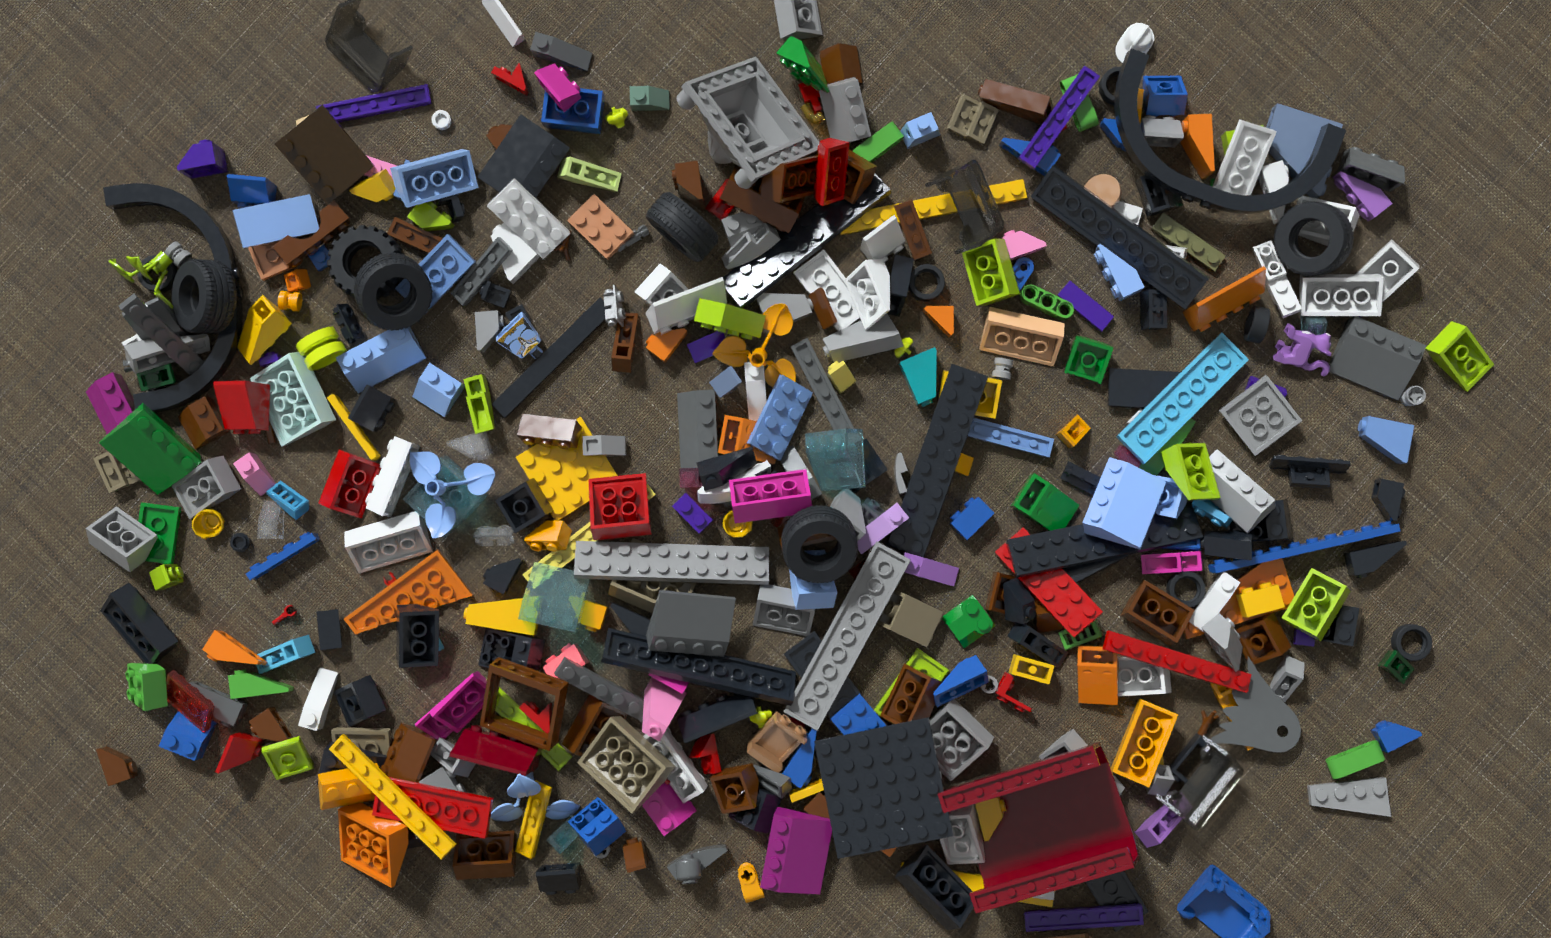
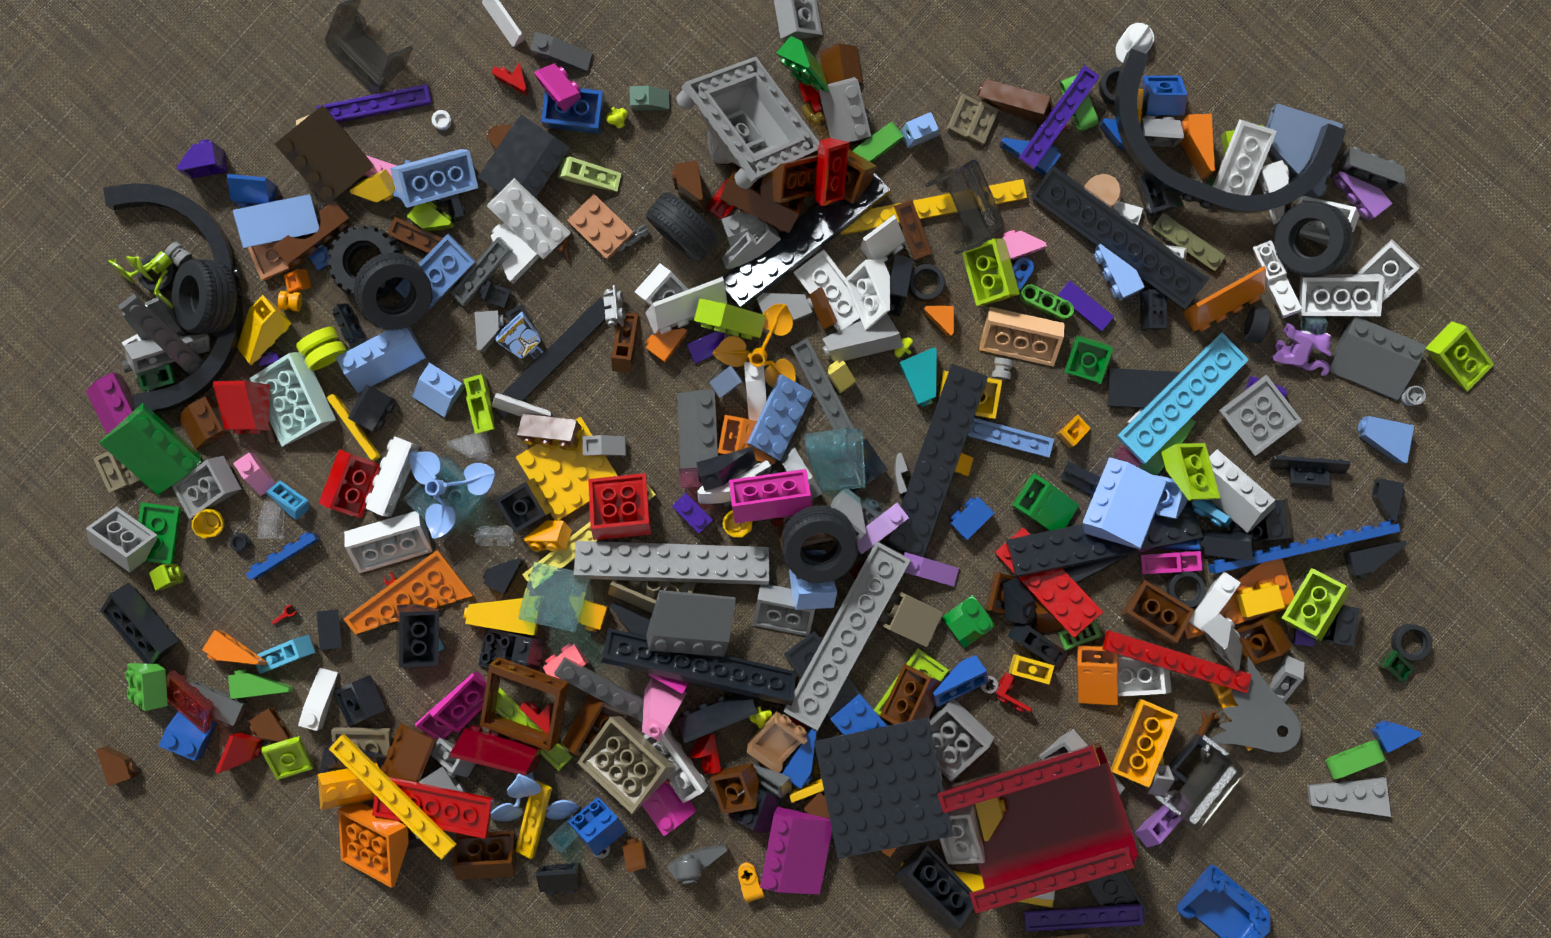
none -> white slope [492,393,551,417]

